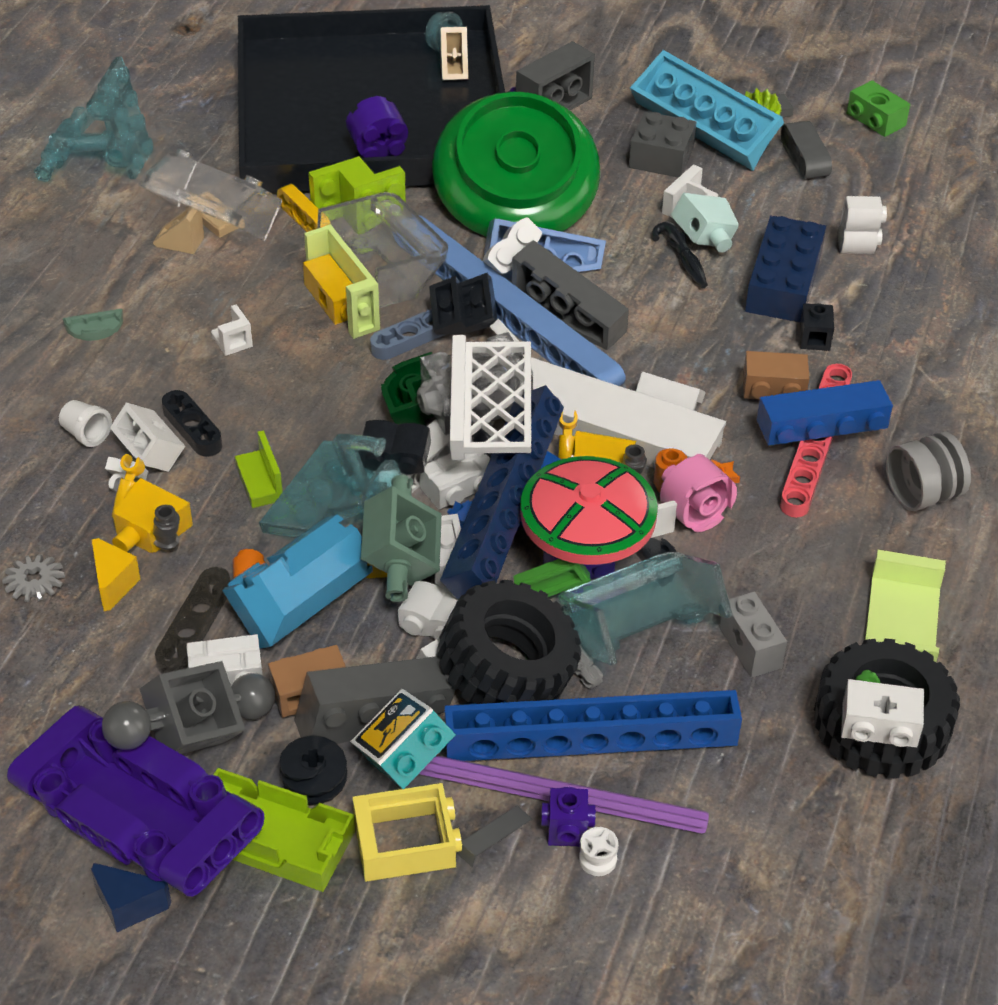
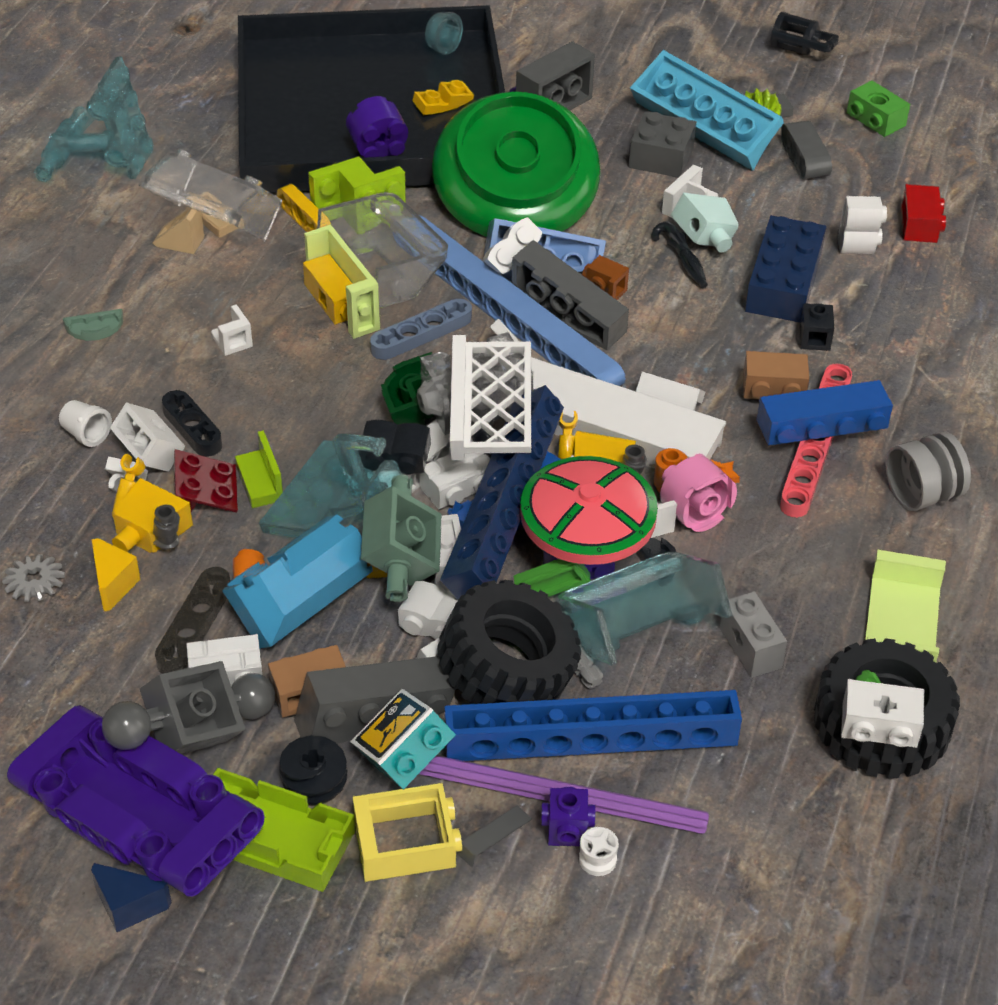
black slope [429,273,497,335] -> none
tan slope [440,27,468,80] -> none
none -> dark red hinge [174,449,238,513]
none -> yellow slope [412,80,474,115]
none -> dark orange brick [582,255,629,300]
none -> black piece [771,11,839,56]
none -> red brick [901,184,946,243]

